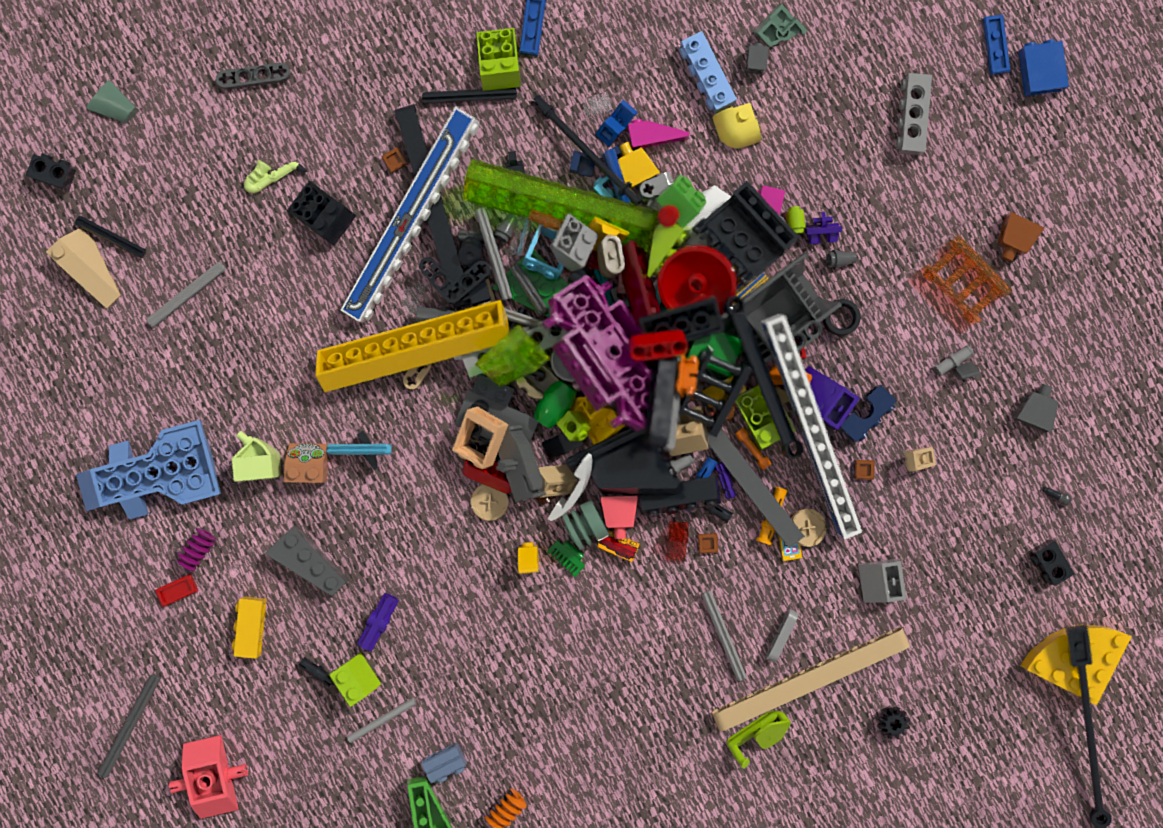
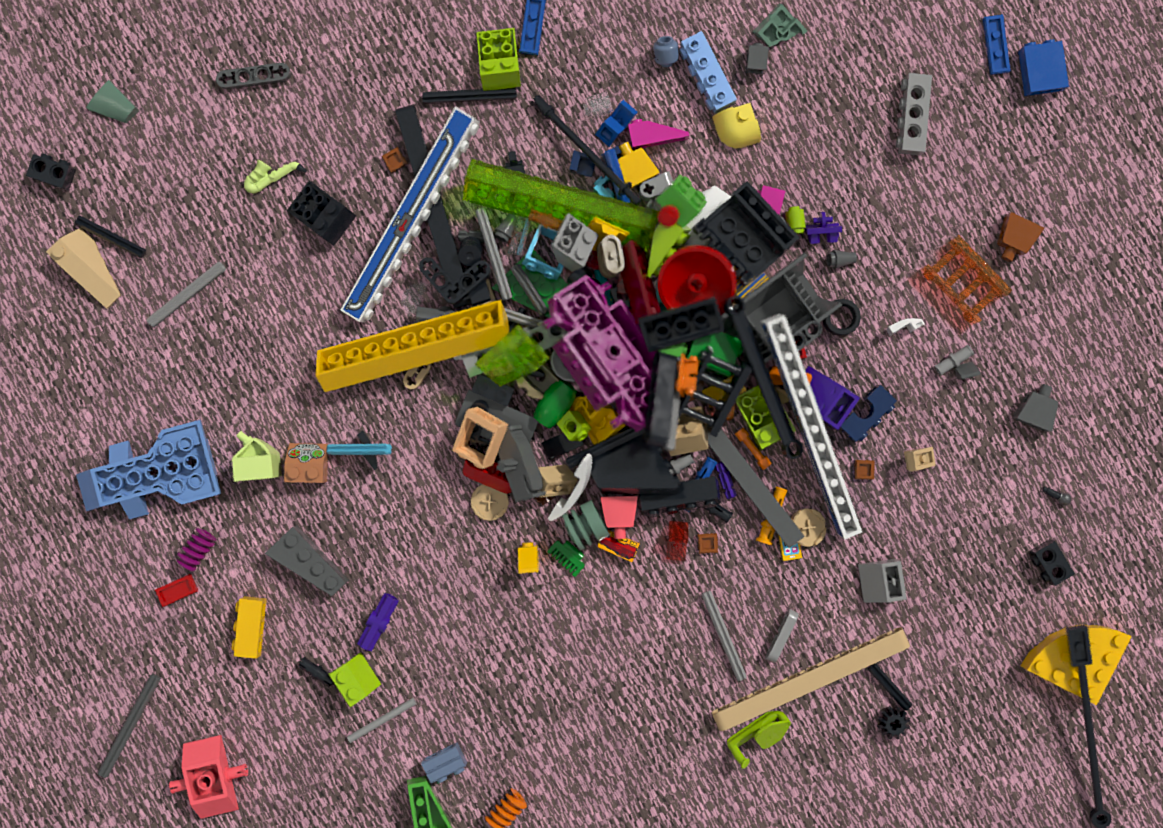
red beam [628,330,688,361] -> none
none -> sand blue head [653,36,679,67]
none -> black axle [868,663,912,711]
none -> white slope [886,318,925,336]

